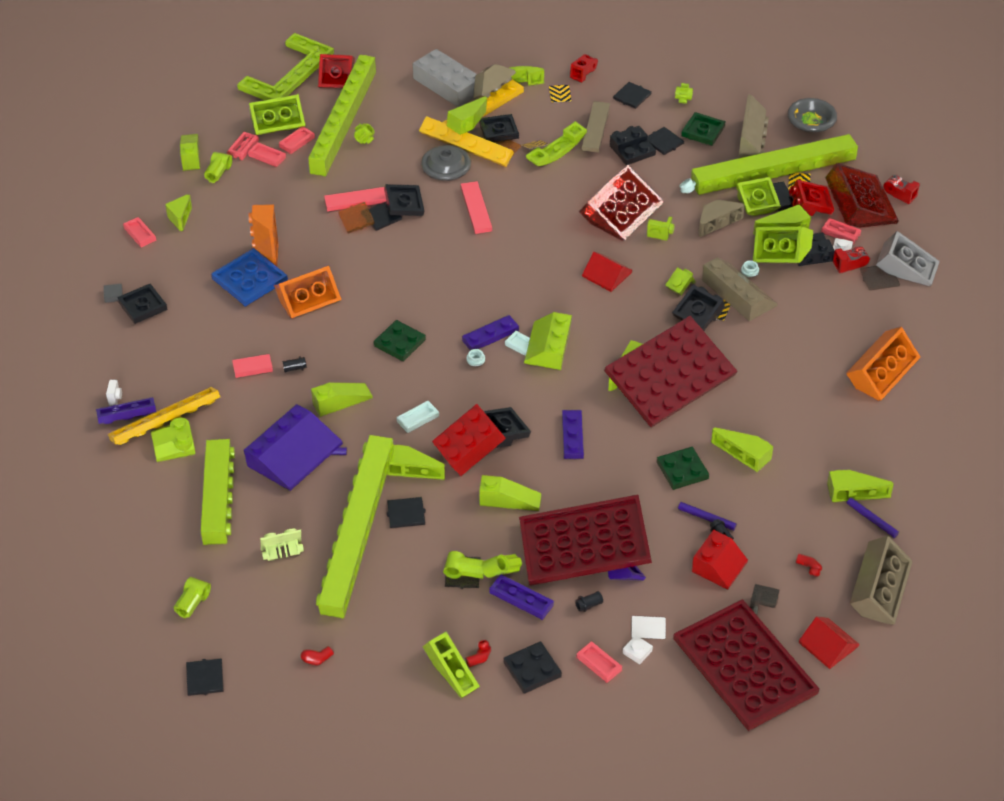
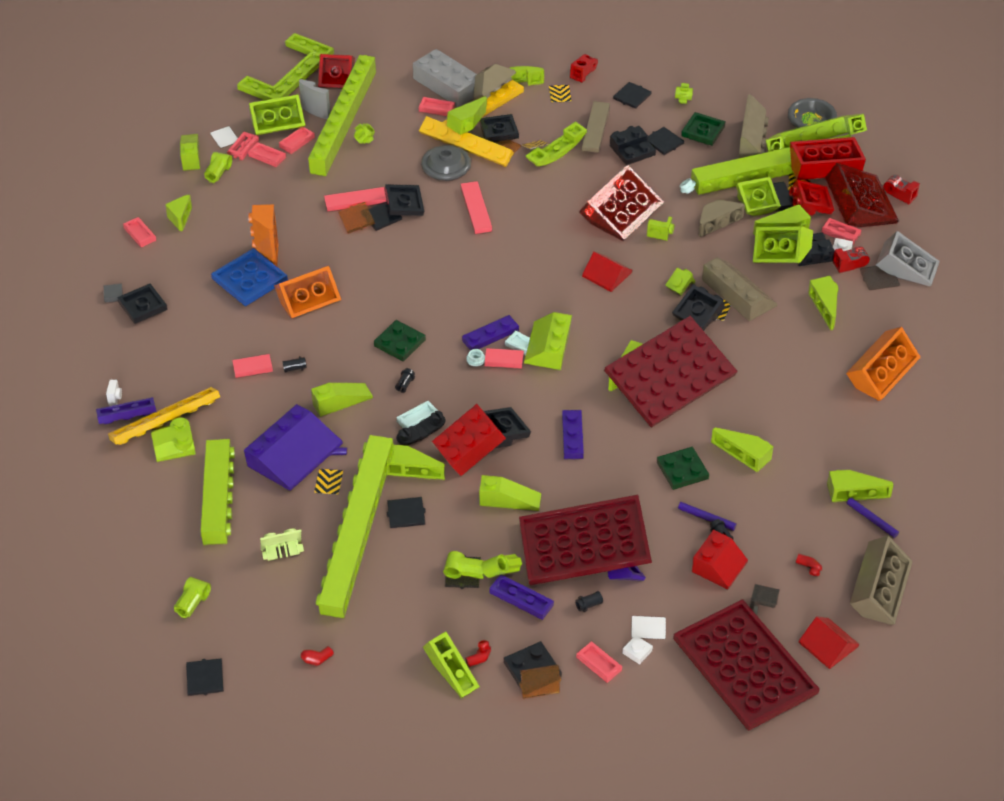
light aqua plate [741,261,759,277] -> none
none -> white sticker [210,126,238,148]
none -> light grey slope [299,79,330,119]
none -> sticker [314,469,343,495]
none -> black pin [395,368,415,393]
none -> black piece [396,411,446,446]
none -> coral tile [419,97,455,116]
none -> coral tile [485,348,524,369]
none -> clear orange piece [519,665,561,699]
none -> lime slope [765,114,867,152]
none -> red slope [790,137,866,180]
none -> lime slope [808,276,839,330]

